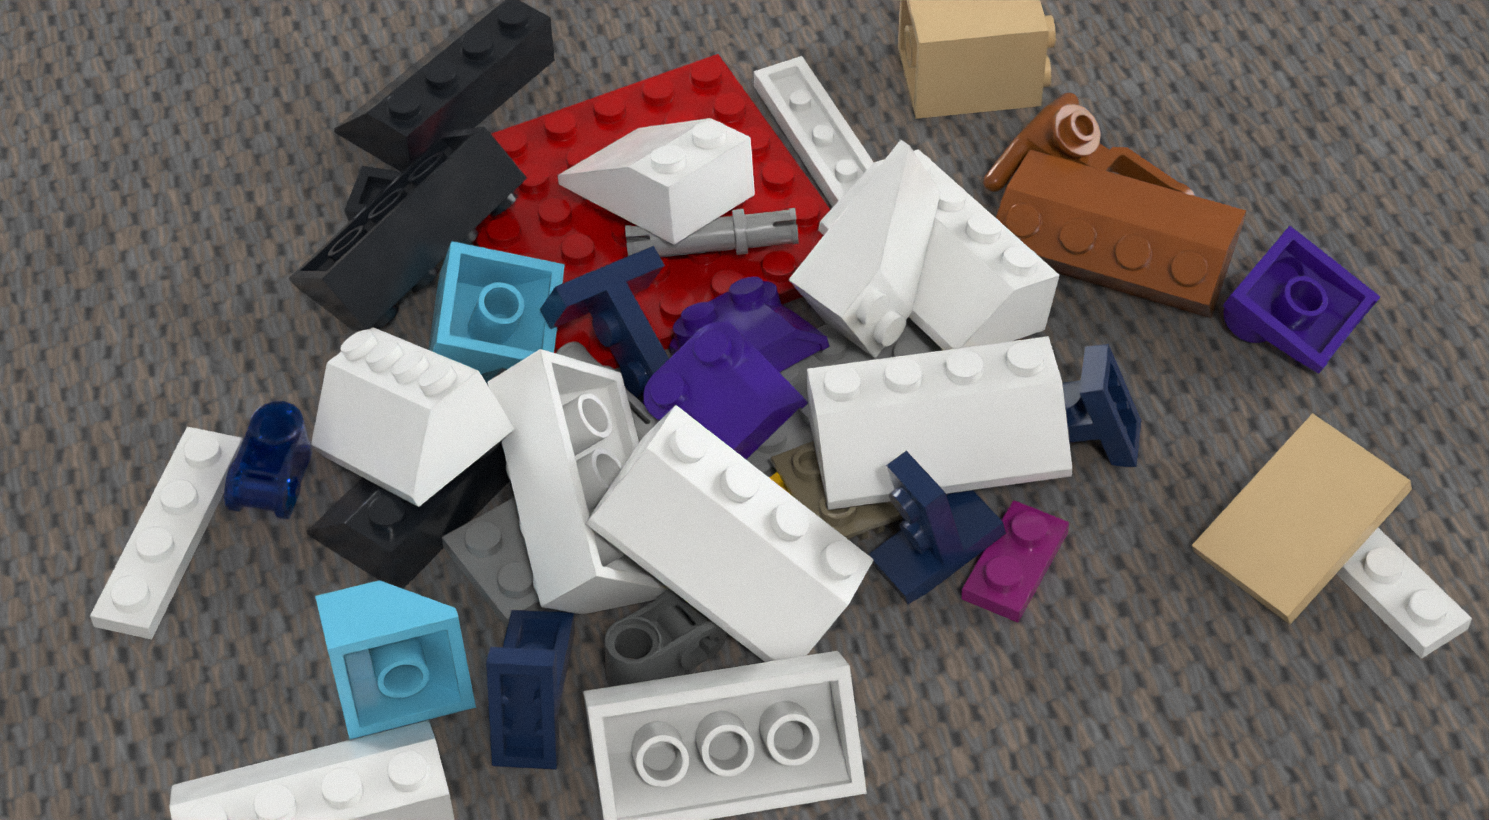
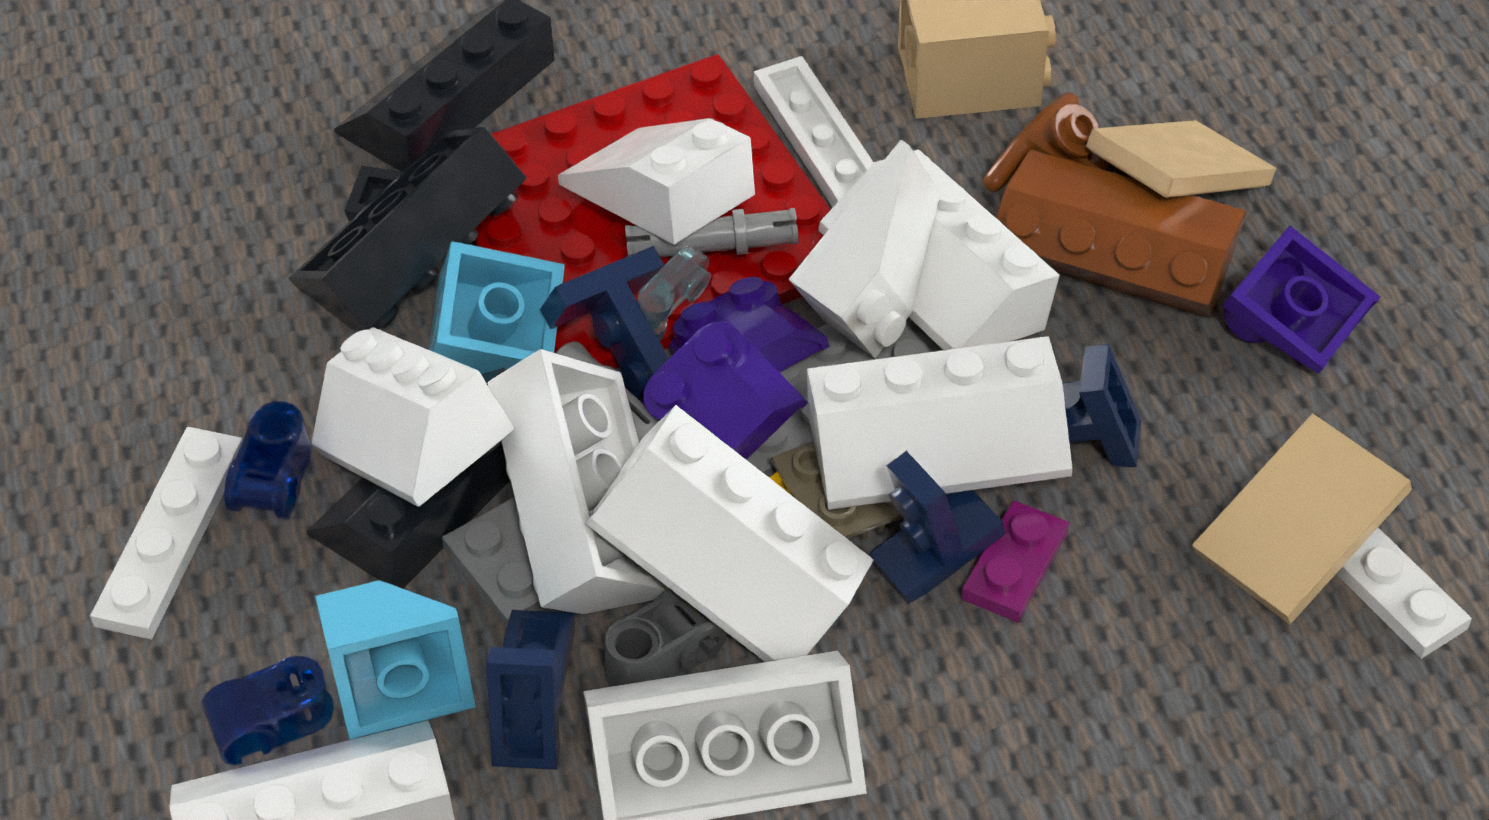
none -> clear blue piece [202,656,335,765]
none -> clear light blue plate [637,244,712,341]
none -> tan tile [1086,120,1276,198]

